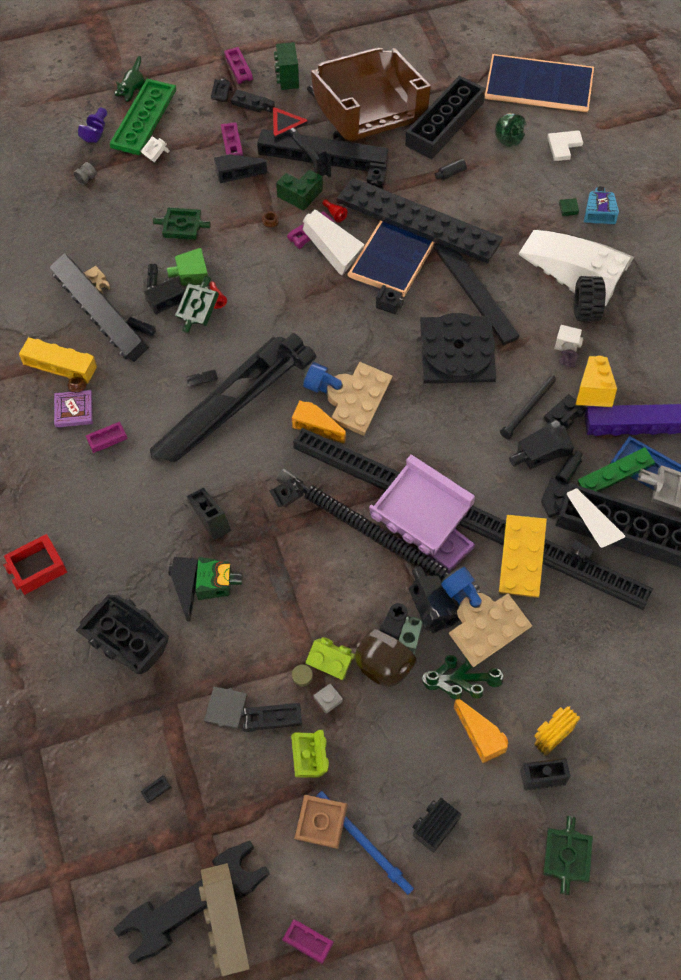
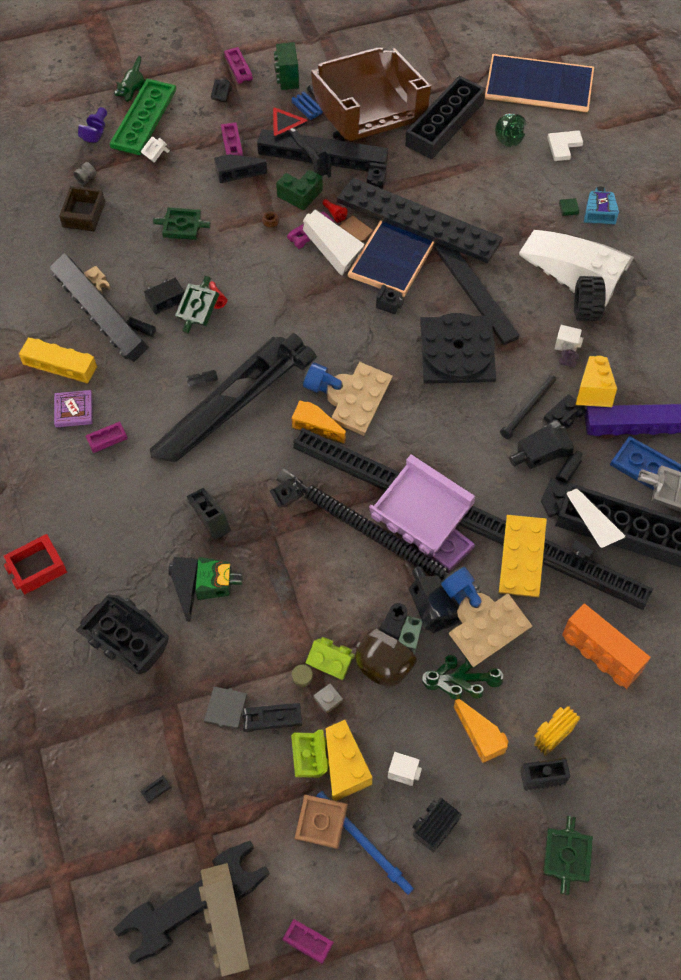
reddish brown plate [68,377,86,392] -> none
black piece [146,263,158,288] -> none
bright green torso [167,248,208,286] -> none
black hinge [231,89,275,113] -> none
black cylinder [435,159,467,180] -> none
green plate [577,447,655,492] -> none
none -> dark brown window [59,186,105,232]
none -> blue tile [291,92,323,120]
none -> yellow wedge [326,720,373,801]
none -> medium nougat piece [339,215,374,242]
none -> white brick [388,752,422,786]
none -> orange brick [562,603,651,689]

